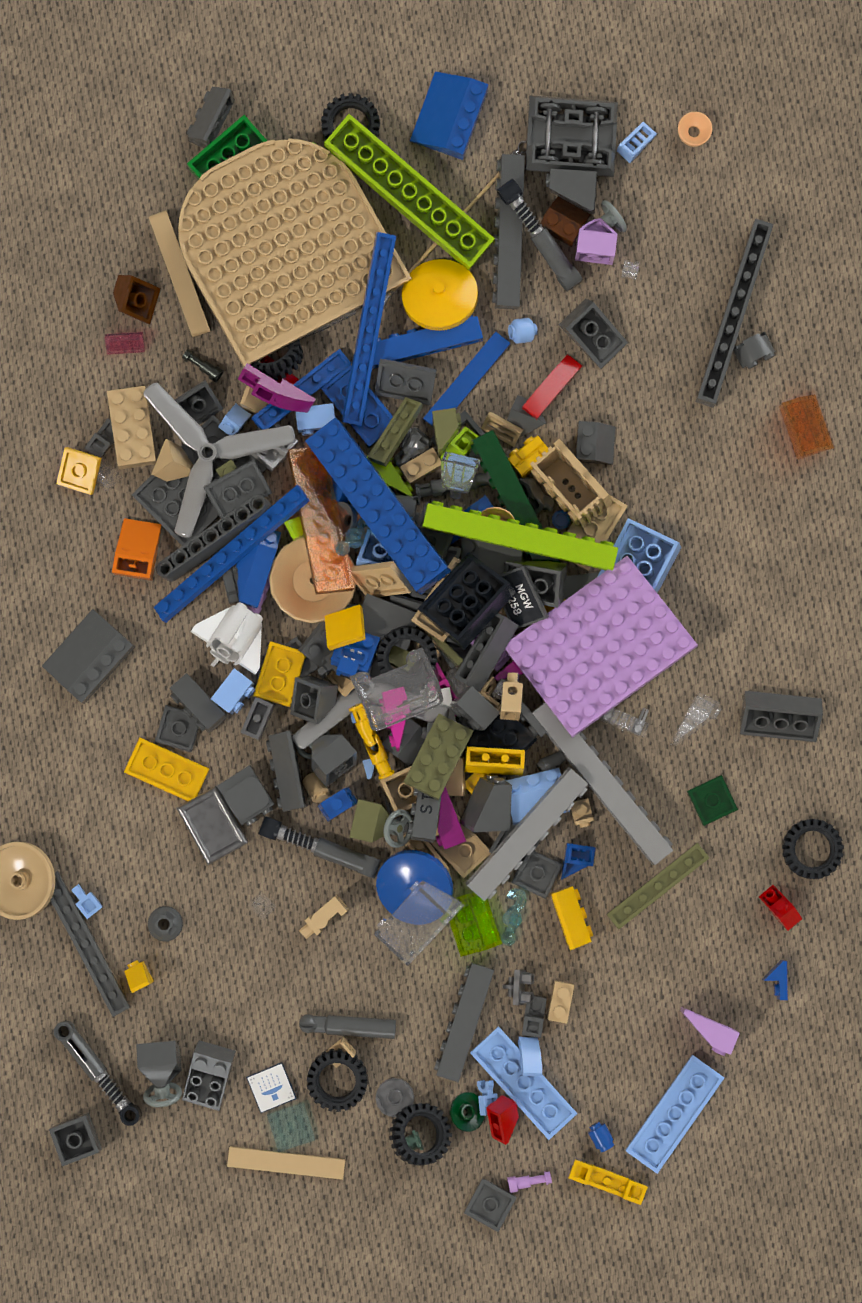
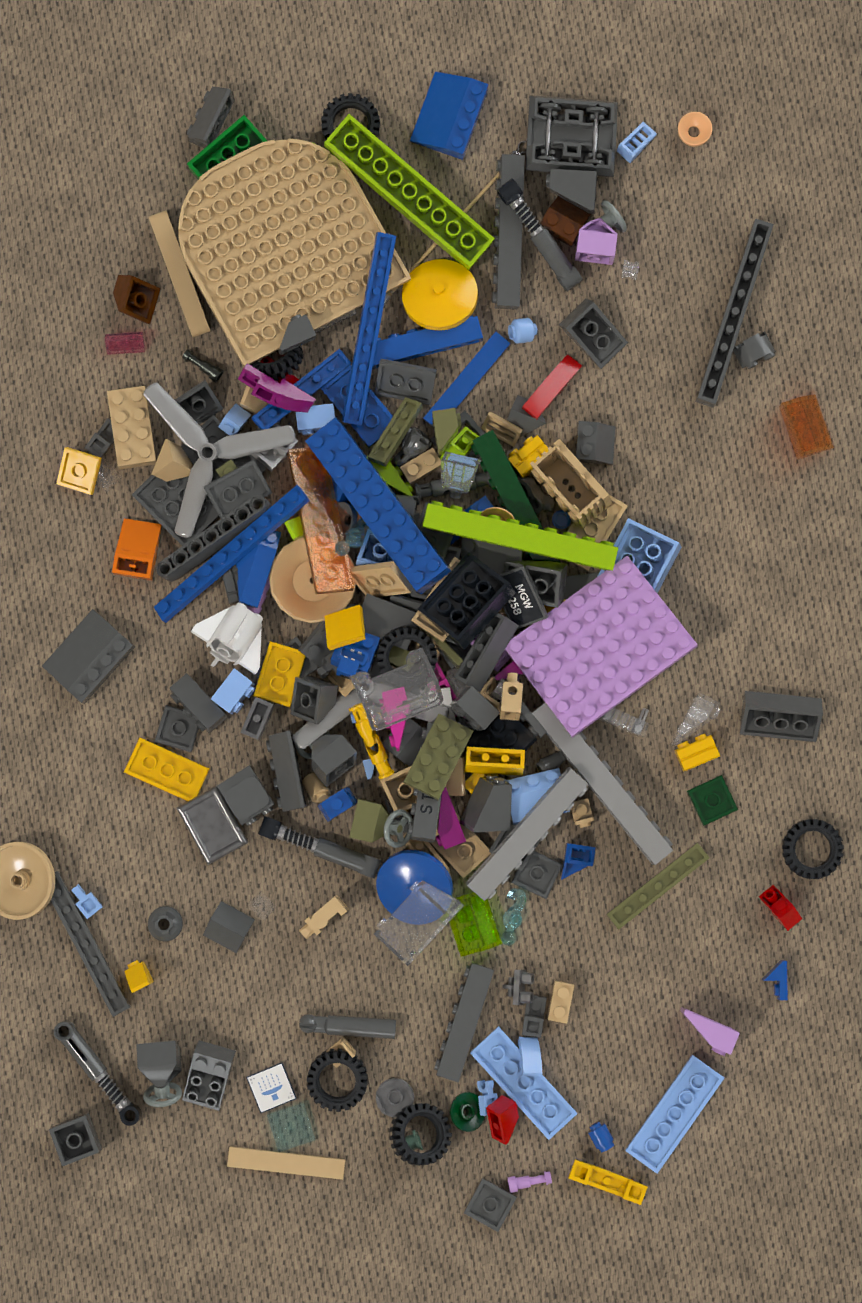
yellow slope [550,886,593,950] -> none
none -> dark grey slope [203,901,255,954]
none -> dark grey slope [279,314,316,355]
none -> yellow brick [674,733,720,772]

